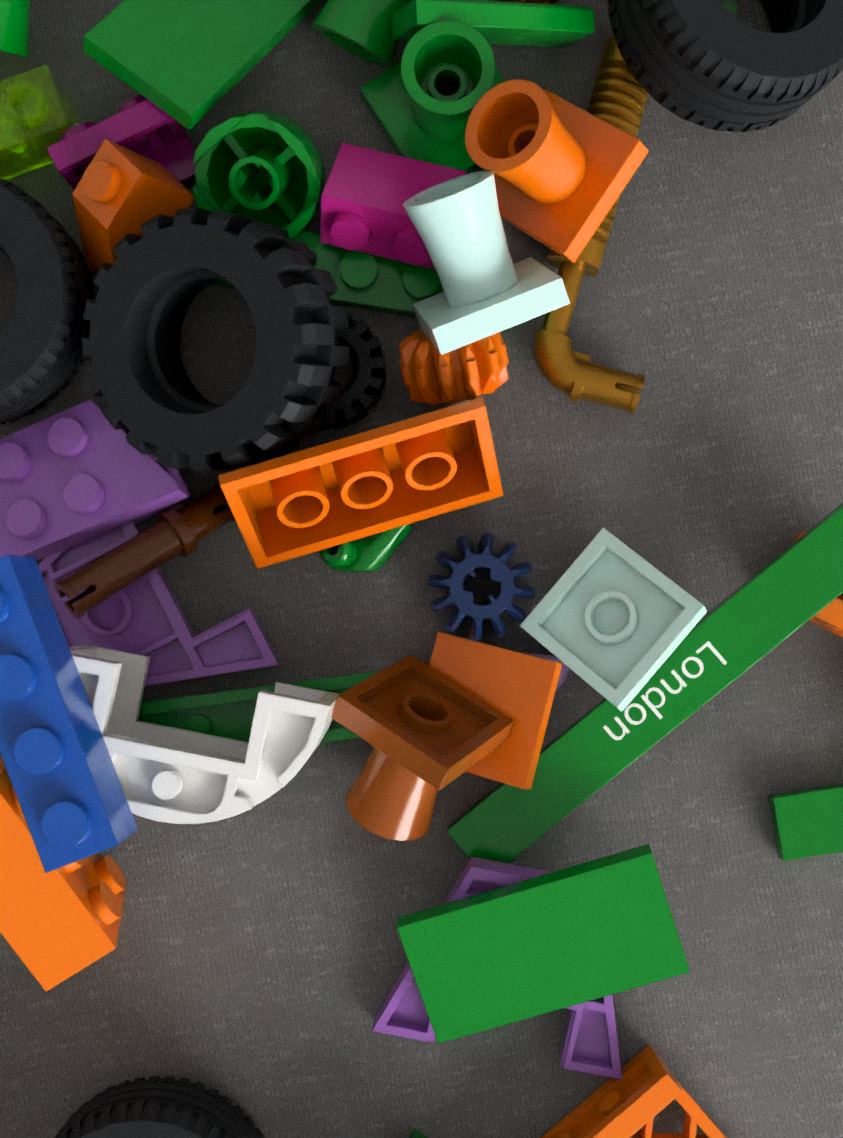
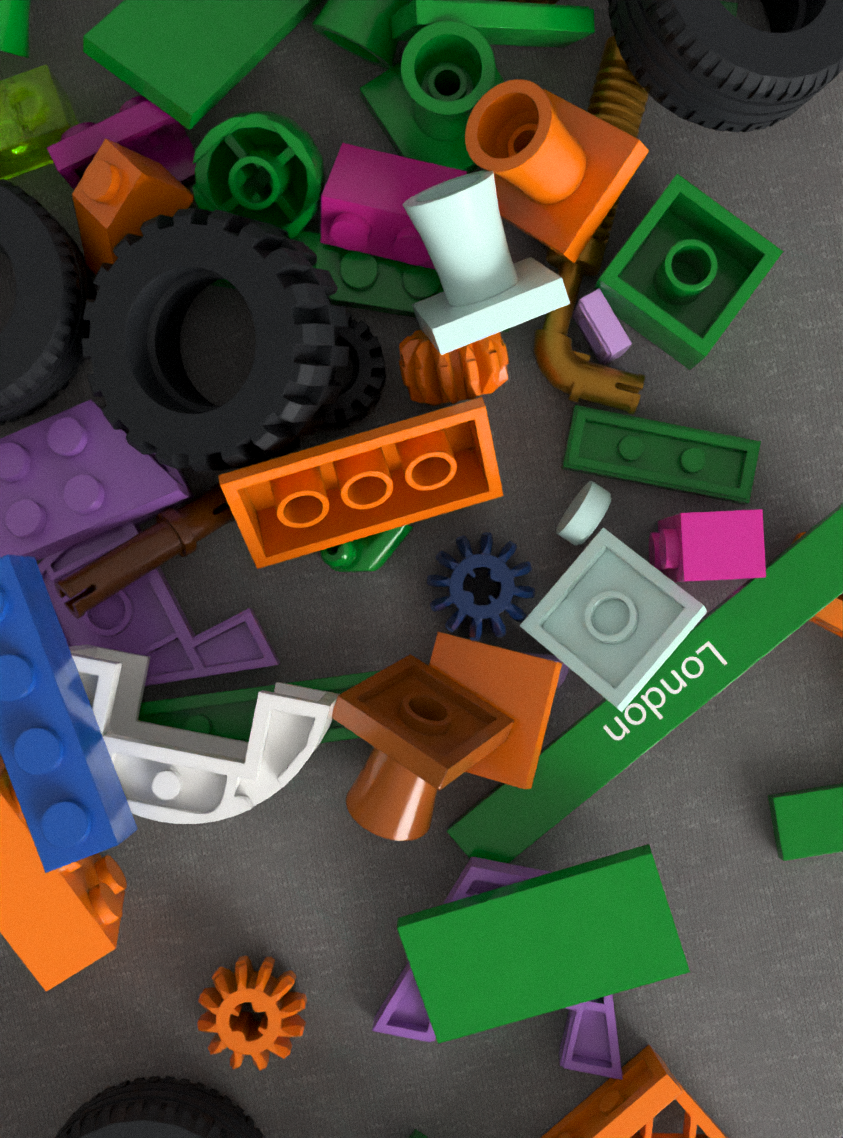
none -> orange gear [197,955,307,1071]
none -> light aqua tile [556,481,612,546]
none -> green tile [561,405,761,505]
none -> lavender tile [572,288,632,366]
none -> green brick [592,174,784,370]
none -> dark pink brick [649,509,766,582]

